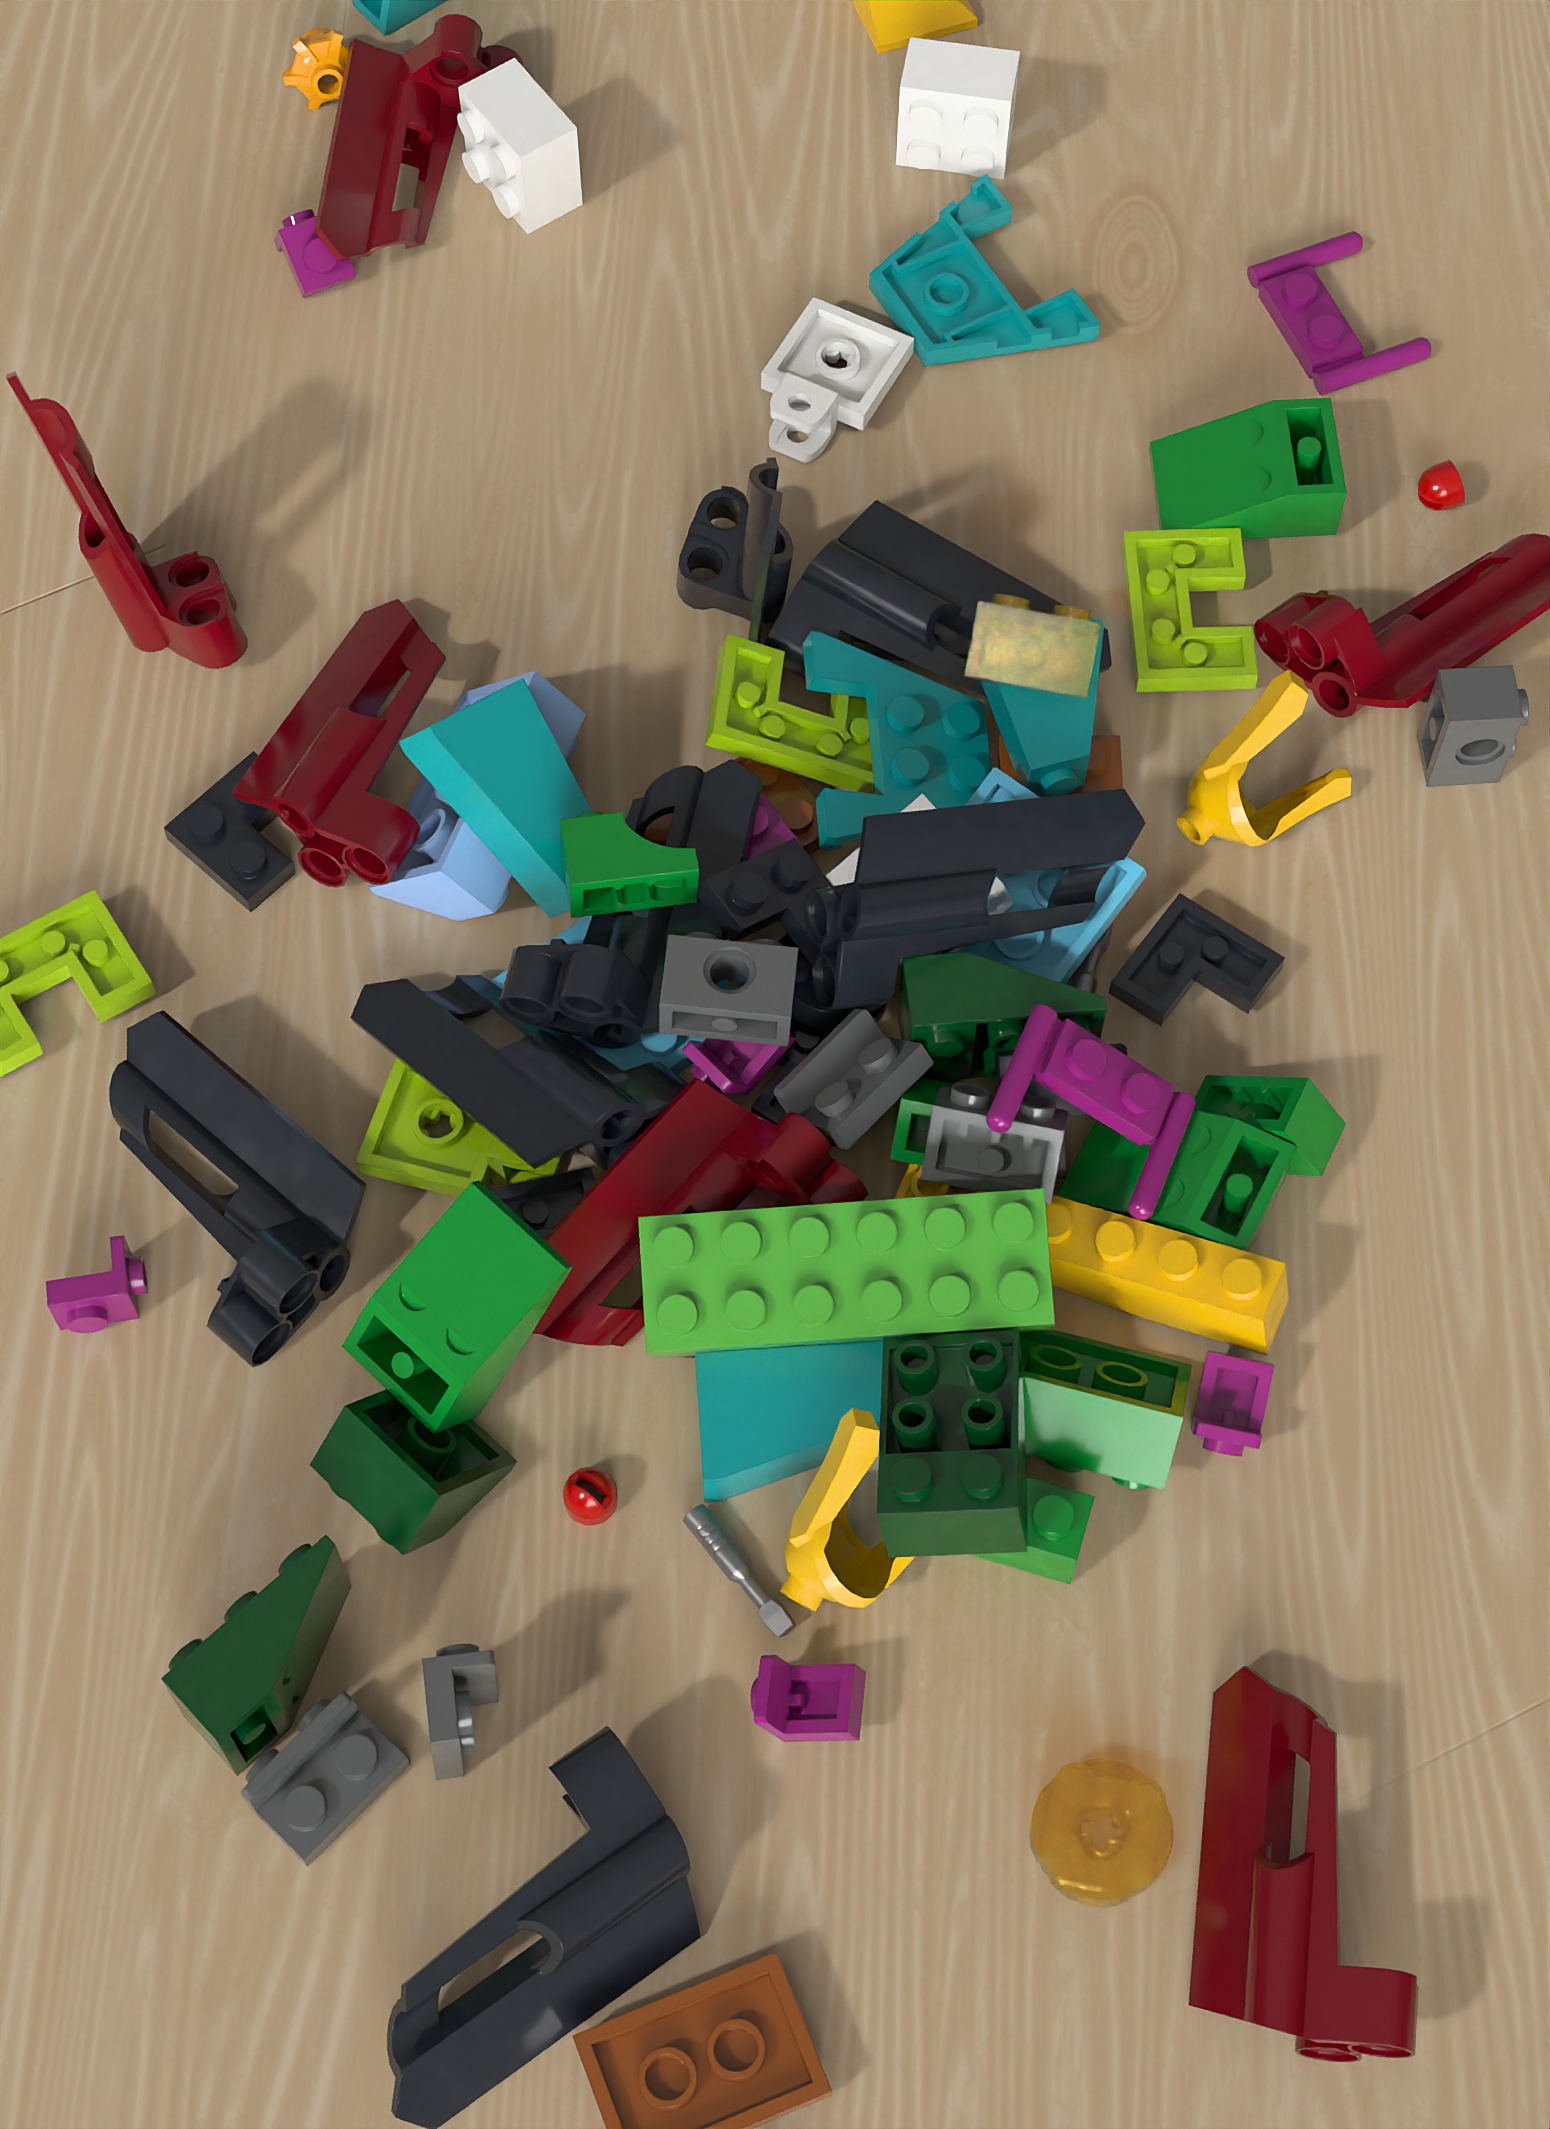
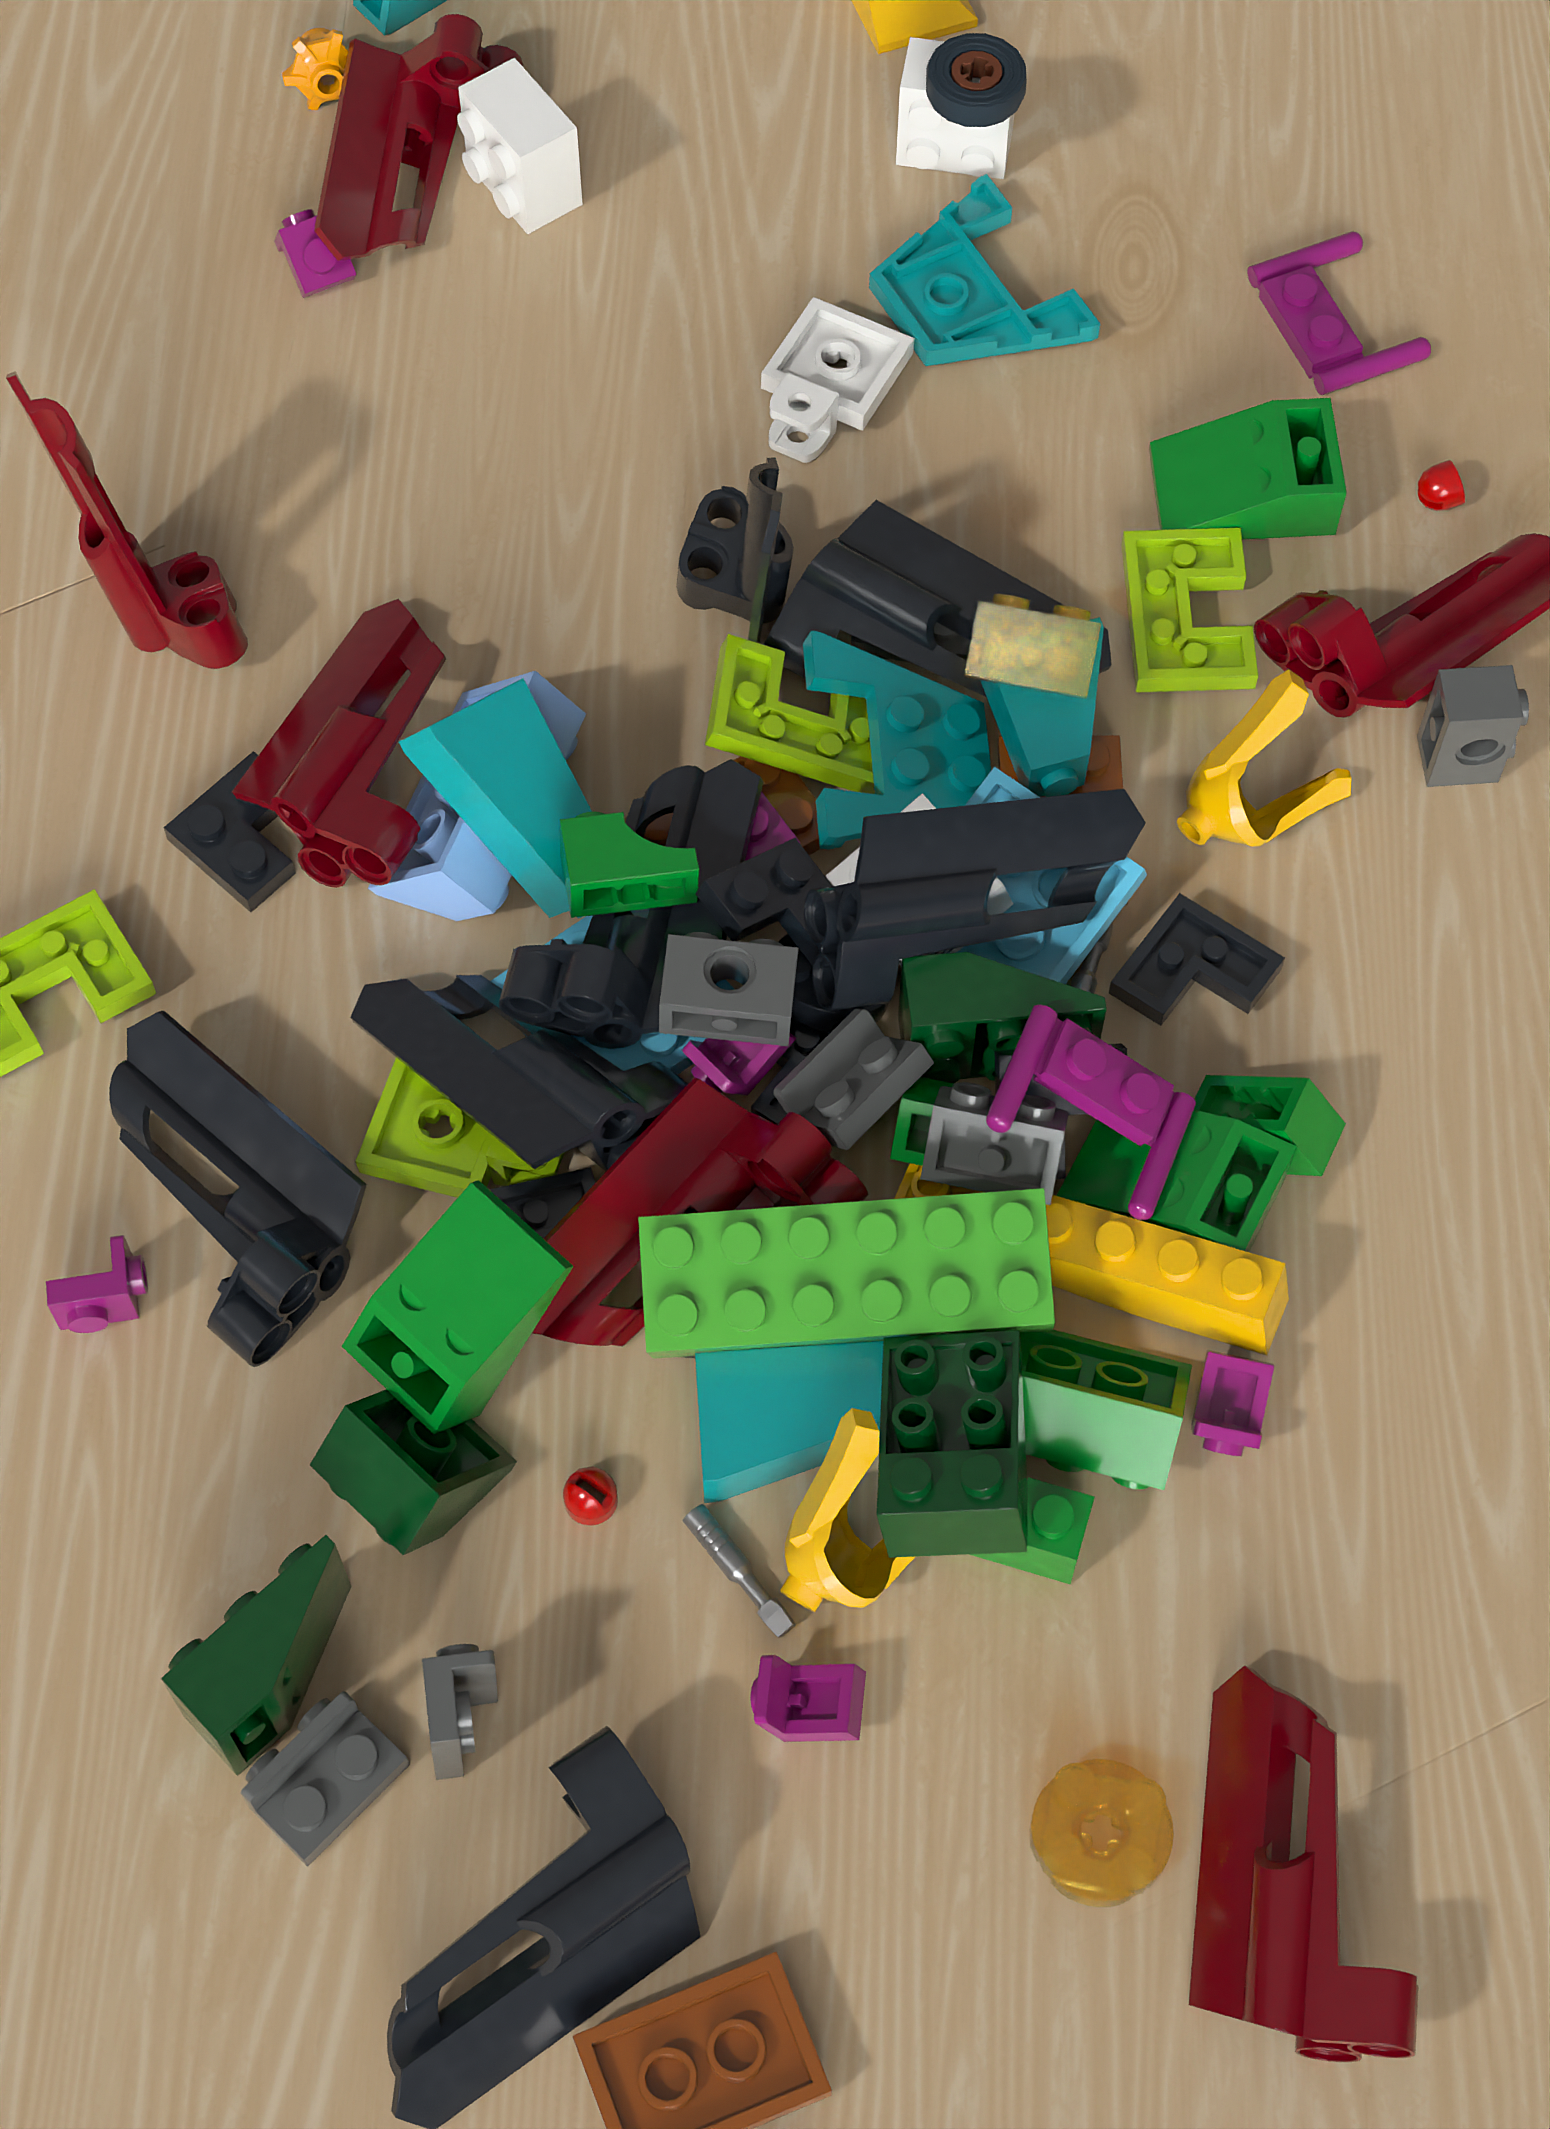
none -> black bush [926,33,1027,127]

